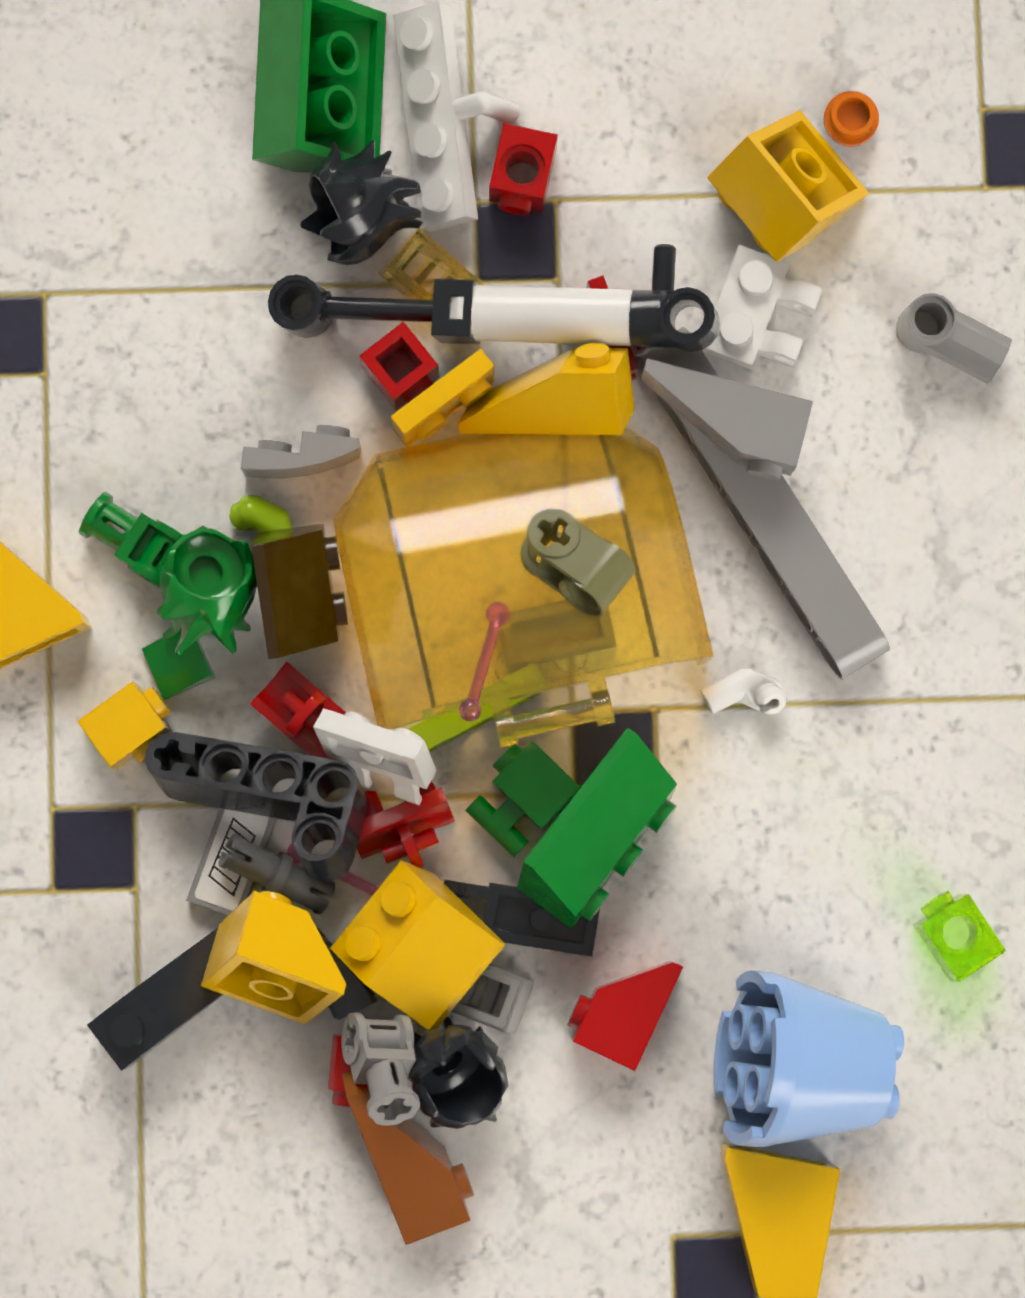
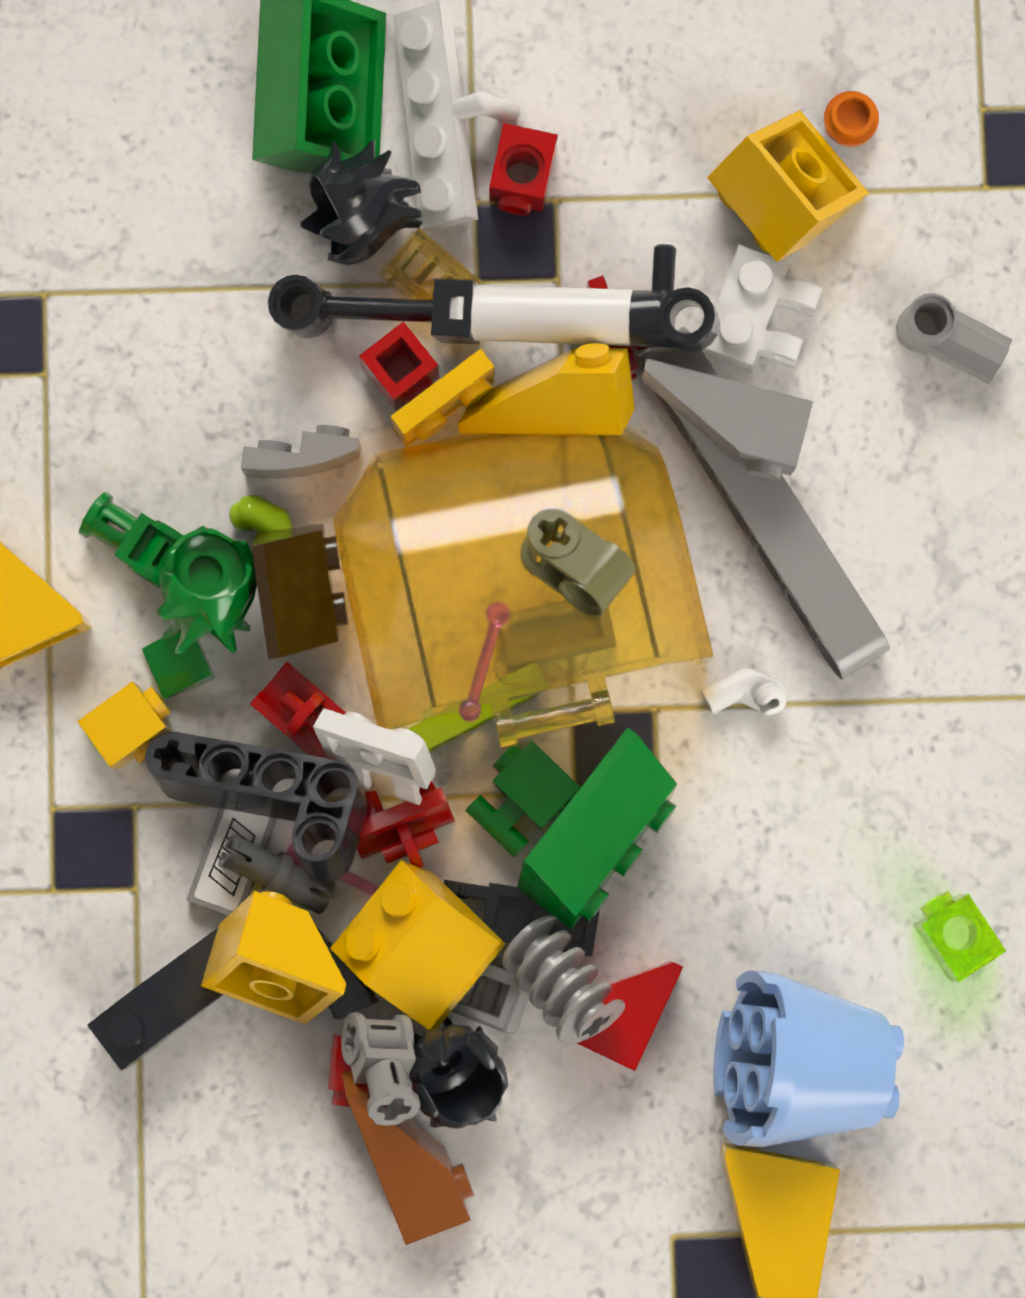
none -> light grey piece [502,915,625,1044]

